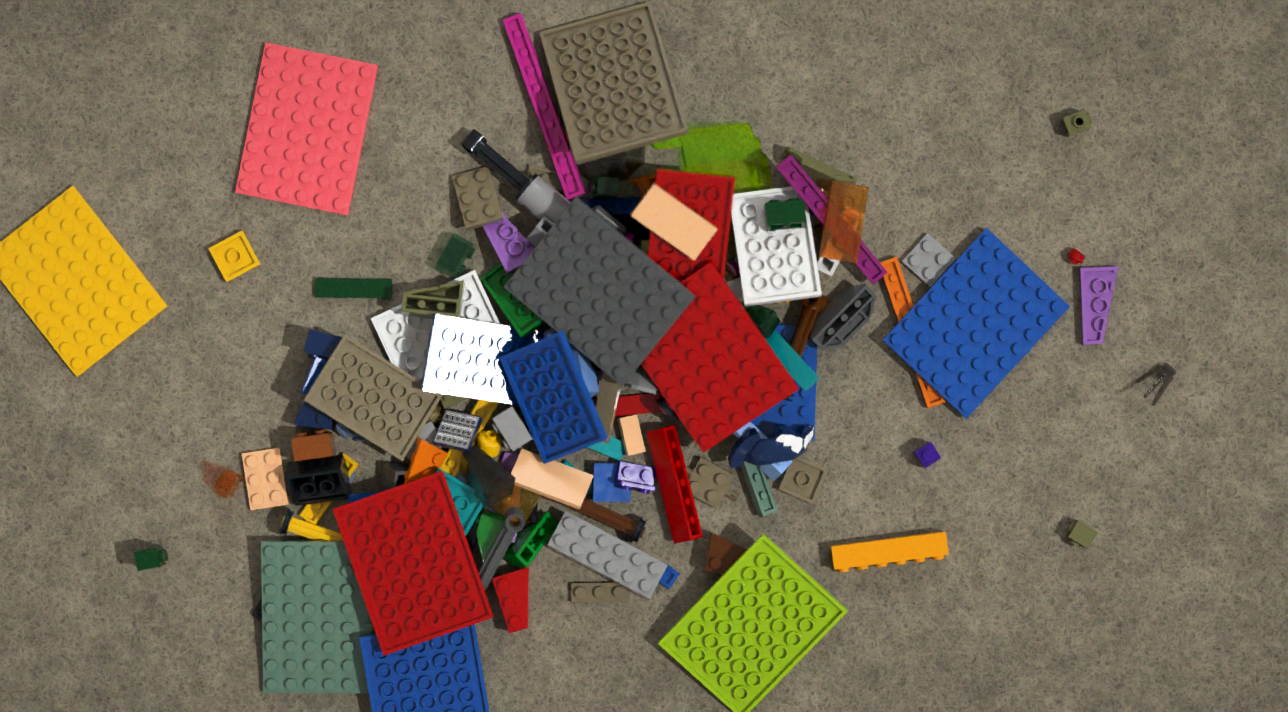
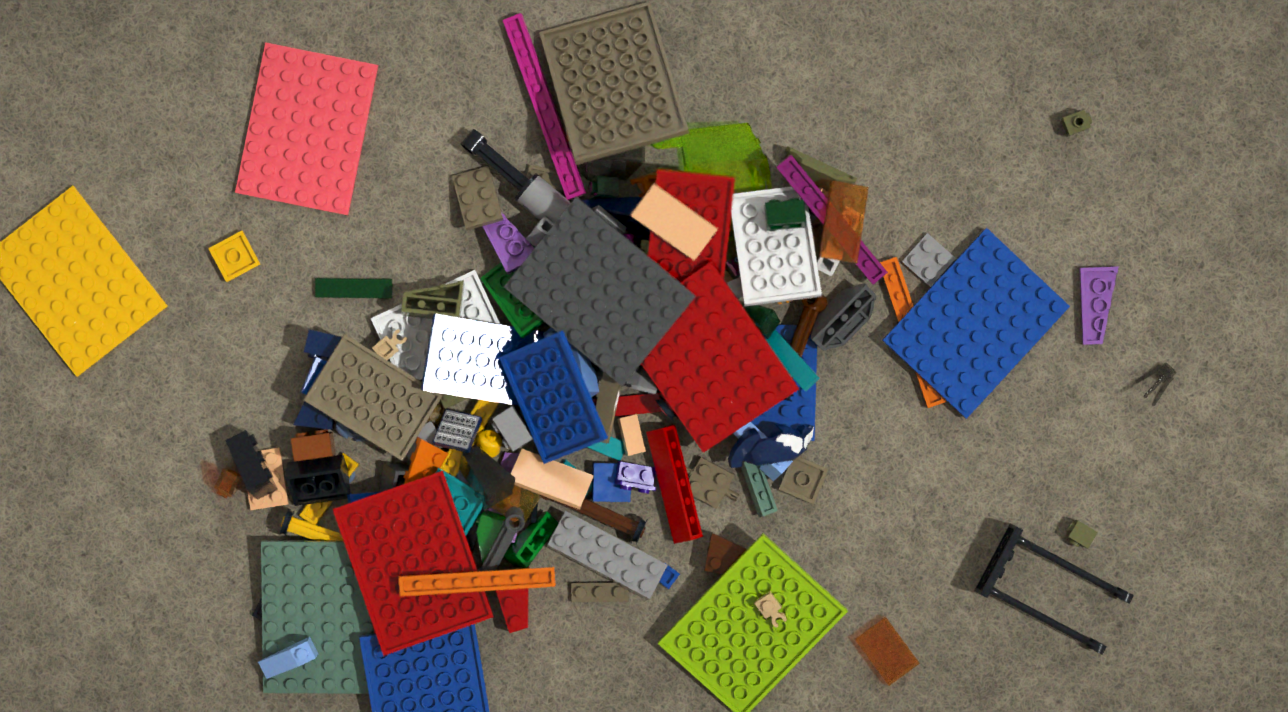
dark green brick [134,546,168,571] -> none
clear green brick [435,233,476,278] -> none
light orange brick [830,531,949,572] -> none
dark purple brick [913,441,941,468] -> none
red plate [1067,248,1085,265] -> none
none -> black wedge [225,430,278,500]
none -> light blue slope [258,636,318,679]
none -> tan plate [372,329,407,361]
none -> orange plate [399,567,556,596]
none -> tan plate [755,591,787,628]
none -> clear orange plate [855,617,920,686]
none -> black piece [974,523,1134,655]

